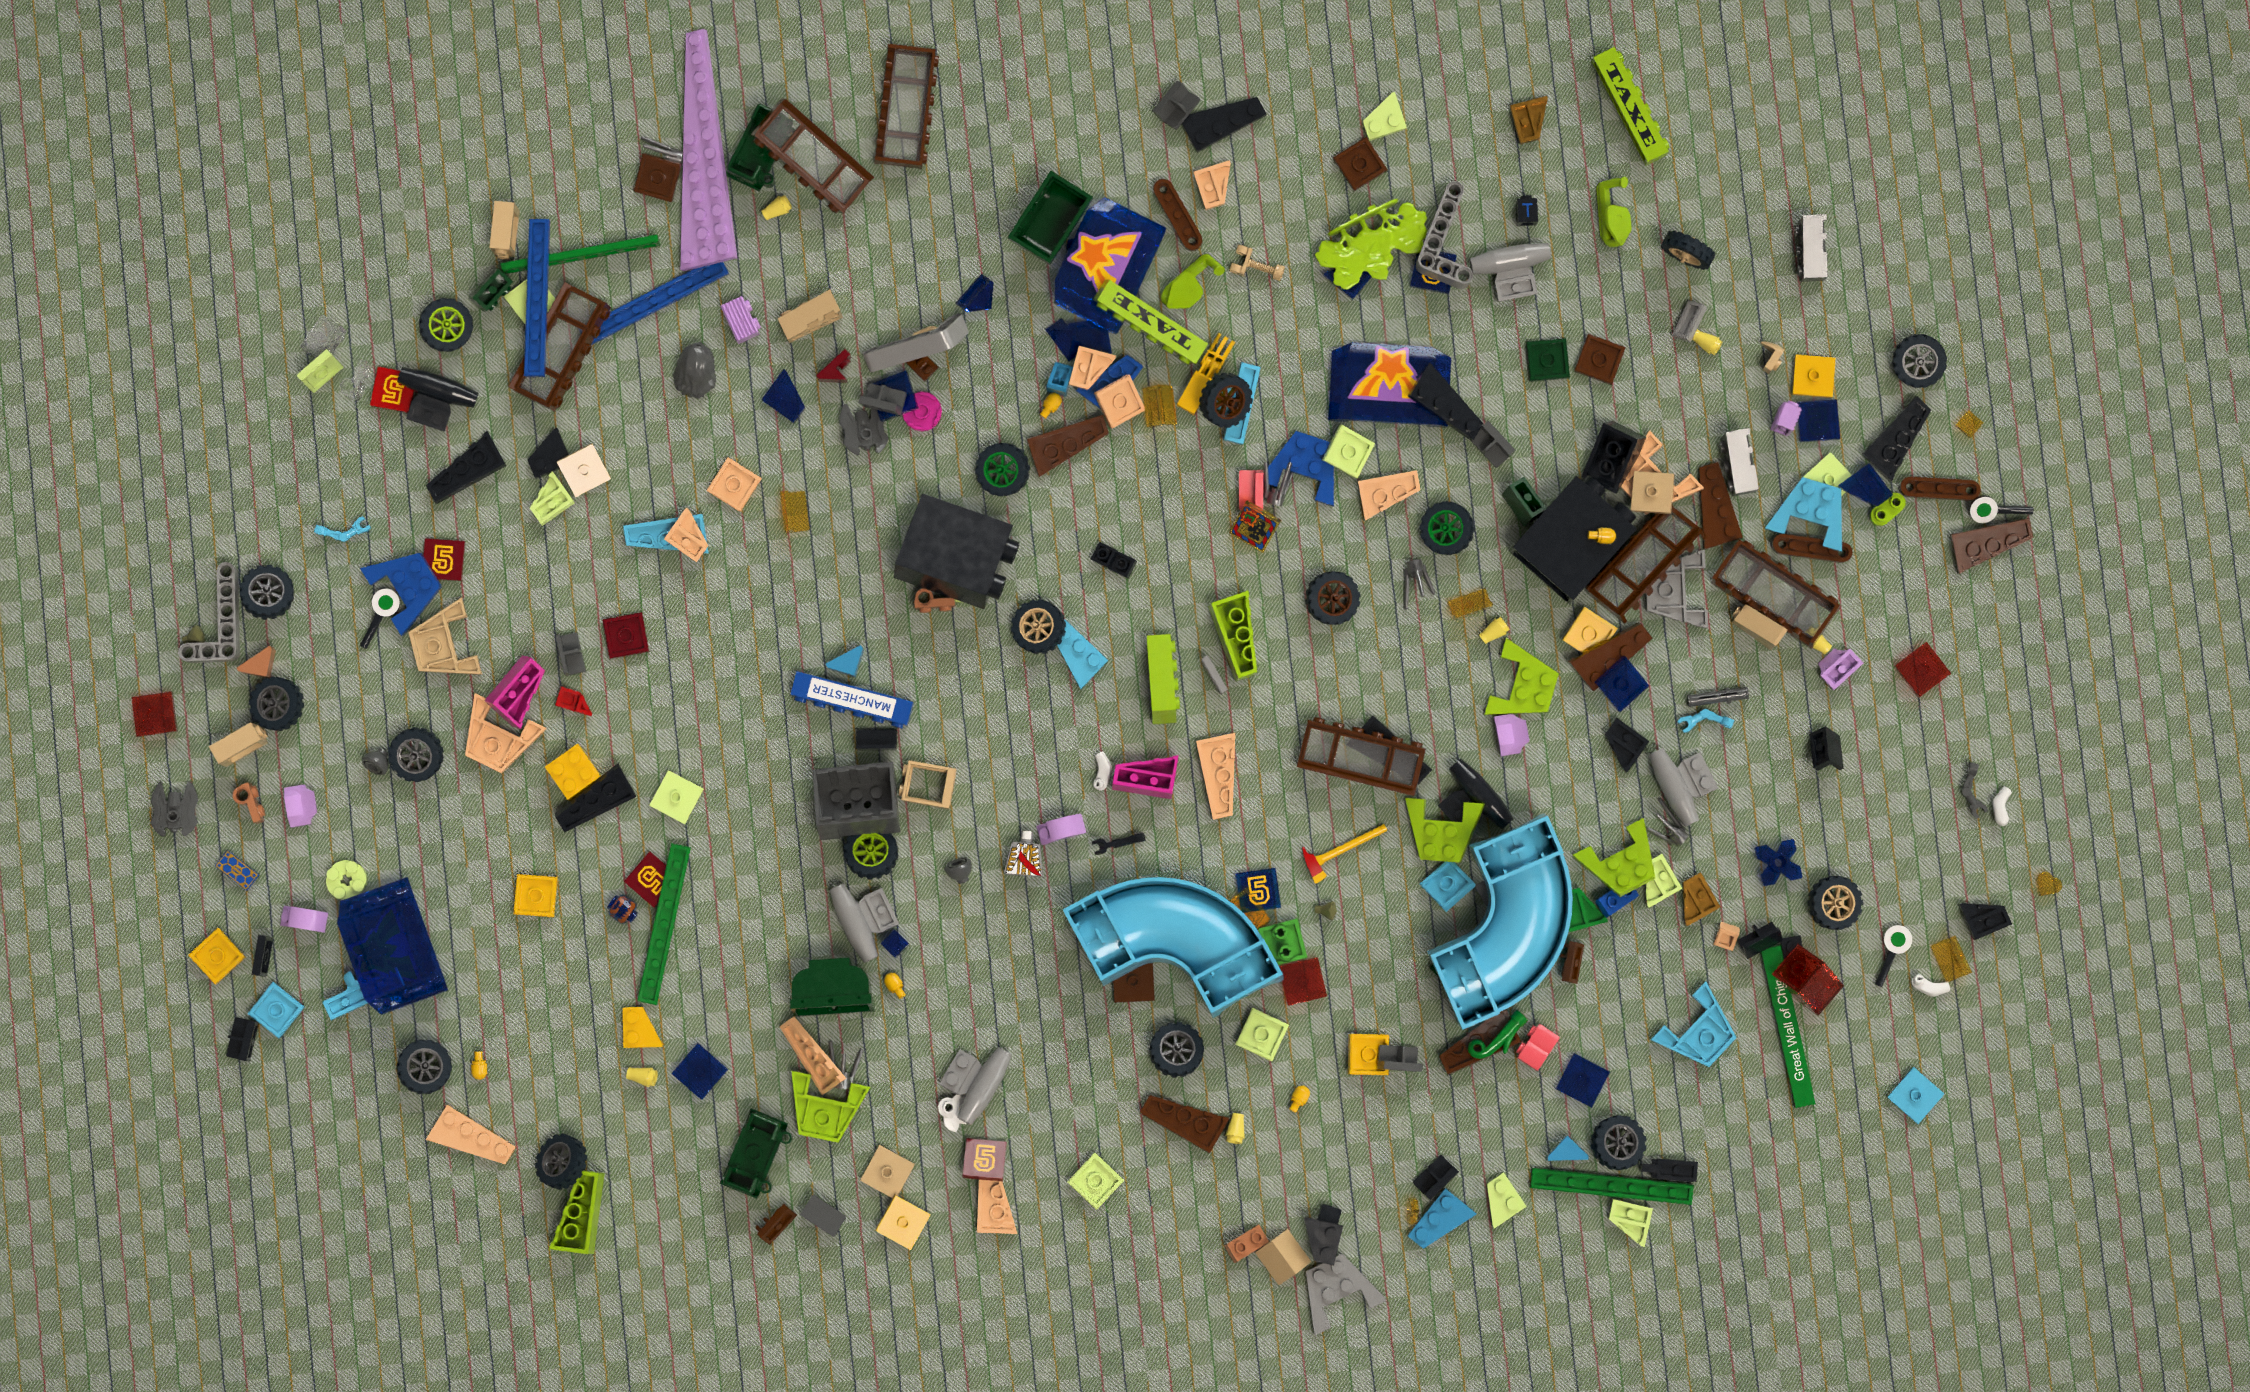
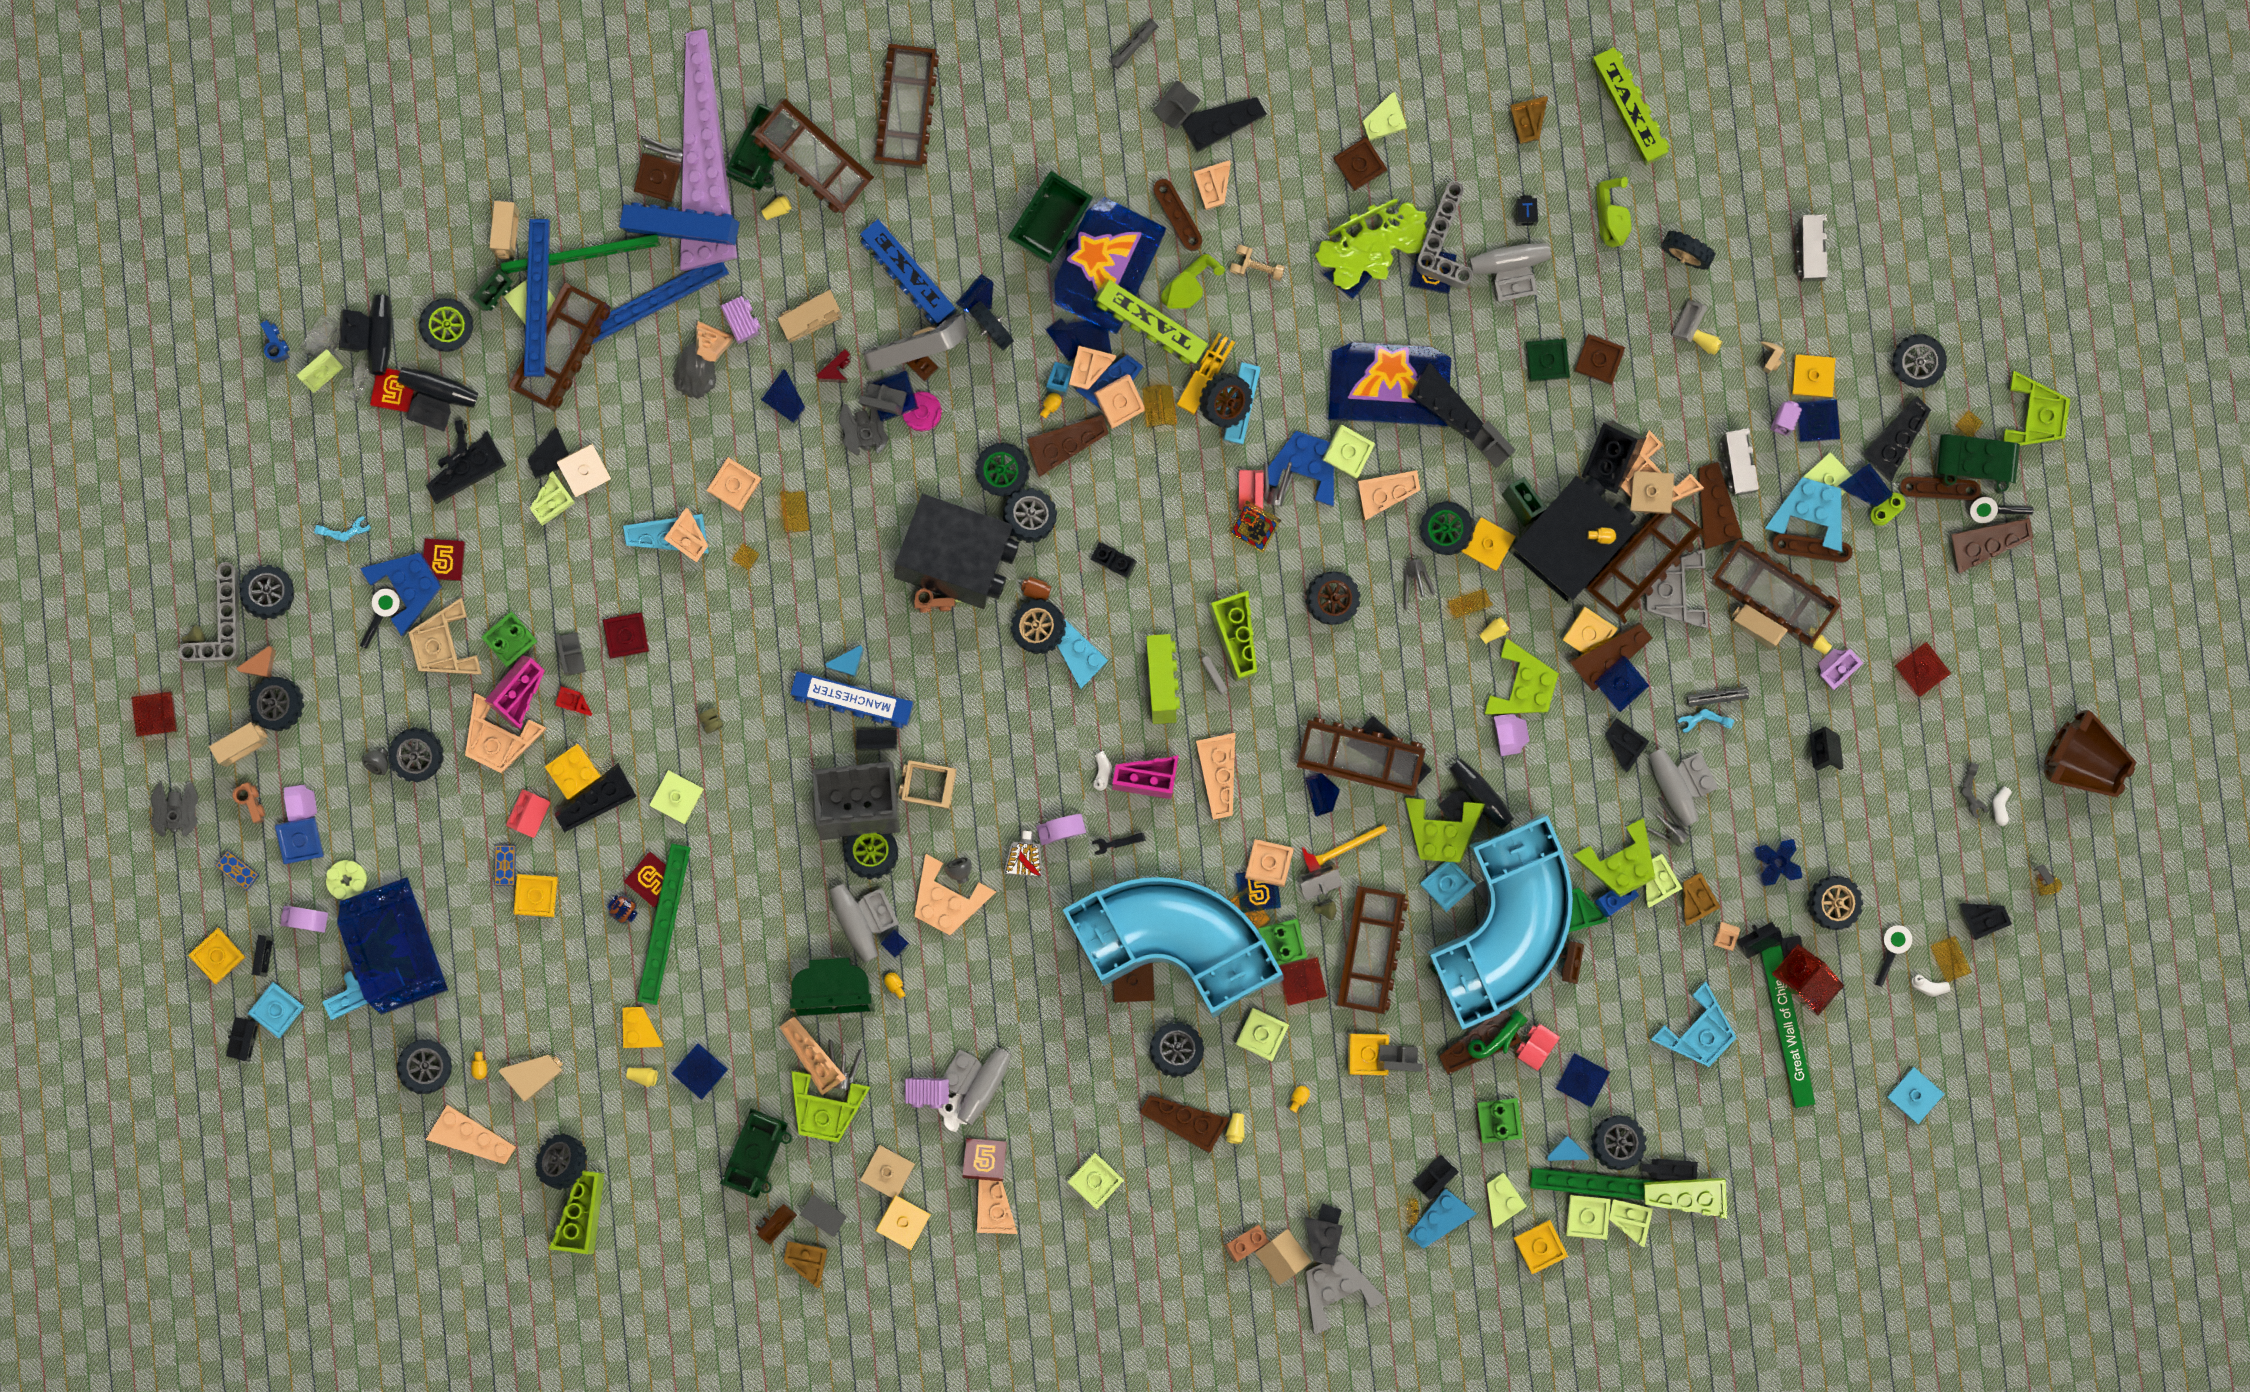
none -> blue plate [260,320,290,363]
none -> blue plate [275,817,324,864]
none -> black plate [339,295,392,376]
none -> black piece [438,420,468,475]
none -> bright green plate [481,611,538,668]
none -> blue tile [494,845,516,886]
none -> tan slope [499,1055,564,1102]
none -> coral panel [506,789,550,838]
none -> blue brick [619,202,740,246]
none -> light nougat wing [696,321,734,362]
none -> olive wheel [697,707,724,734]
none -> clear yellow tile [732,543,760,571]
none -> pearl gold wing [784,1241,828,1288]
none -> blue brick [860,219,956,326]
none -> lavender brick [905,1077,949,1108]
none -> light nougat wing [915,854,996,935]
none -> black wheel [968,301,1014,351]
none -> black wheel [1003,488,1057,543]
none -> dark orange brick [1021,576,1052,601]
none -> dark grey pin [1109,18,1159,69]
none -> light nougat tile [1245,839,1294,887]
none -> panel [1297,863,1342,900]
none -> clear blue slope [1305,773,1340,817]
none -> window [1336,886,1408,1014]
none -> yellow plate [1461,517,1516,572]
none -> bright green plate [1477,1098,1523,1143]
none -> yellow plate [1514,1220,1568,1274]
none -> yellowish green plate [1566,1195,1611,1240]
none -> wing [1644,1178,1727,1219]
none -> dark green container [1935,434,2020,494]
none -> lime wing [2003,371,2070,446]
none -> dark grey tile [2033,864,2054,887]
none -> reddish brown cone [2044,710,2137,798]

